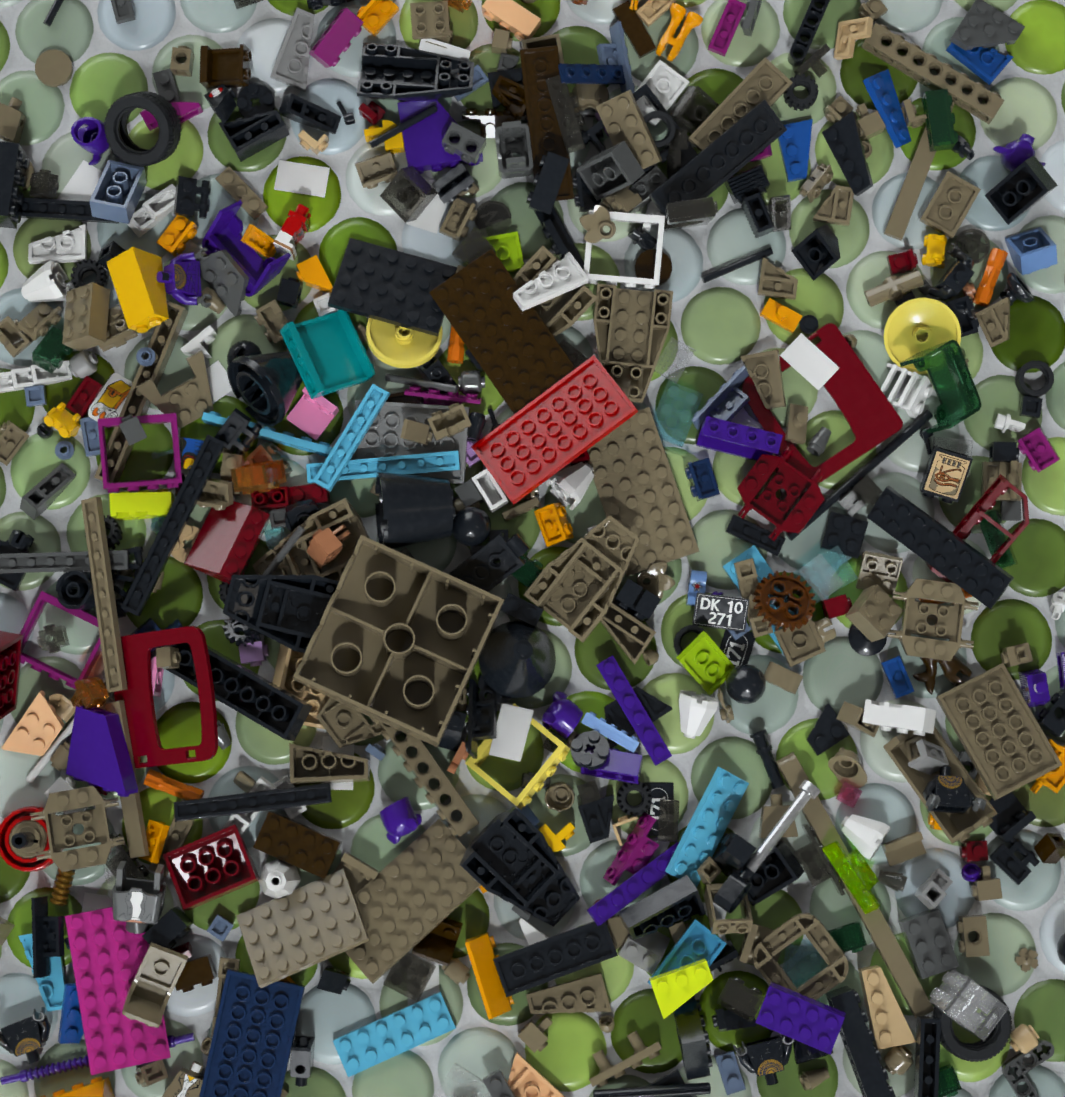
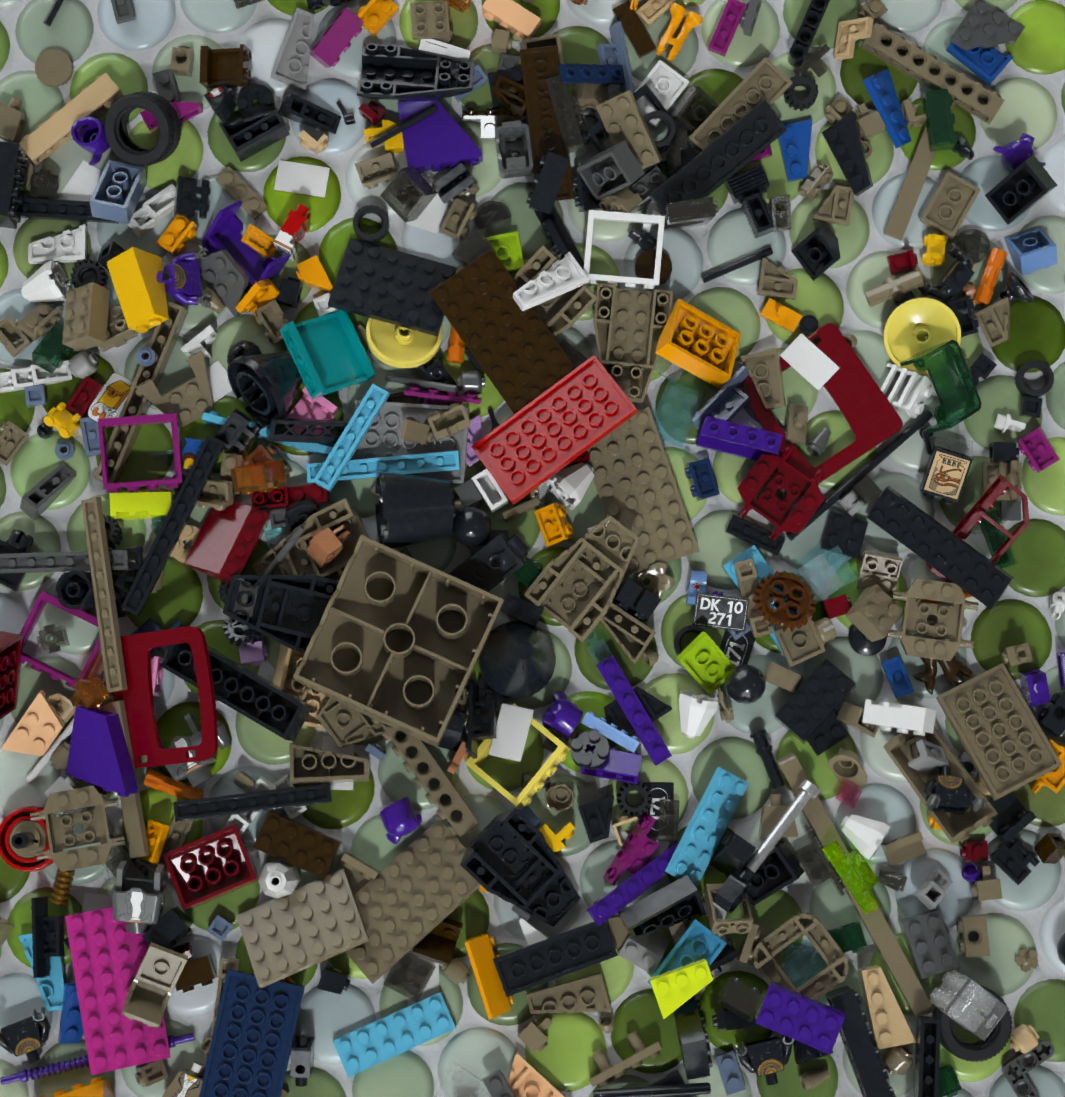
dark grey brick [119,415,147,446] -> none
dark tan plate [156,647,181,669] -> none
dark grey brick [442,122,486,164] -> none
black cone [467,412,486,442] -> none
dark tan plate [579,205,616,243] -> none
dark tan slope [697,856,722,884] -> none
none -> tan brick [20,73,123,166]
none -> dark grey piece [159,714,217,788]
none -> light orange bracket [235,278,280,316]
none -> black fence [266,418,348,444]
none -> black tyre [353,205,389,243]
none -> clear light blue plate [585,629,613,665]
none -> light orange slope [655,299,741,388]
none -> black brick [774,658,856,744]
none -> black plate [964,353,997,388]

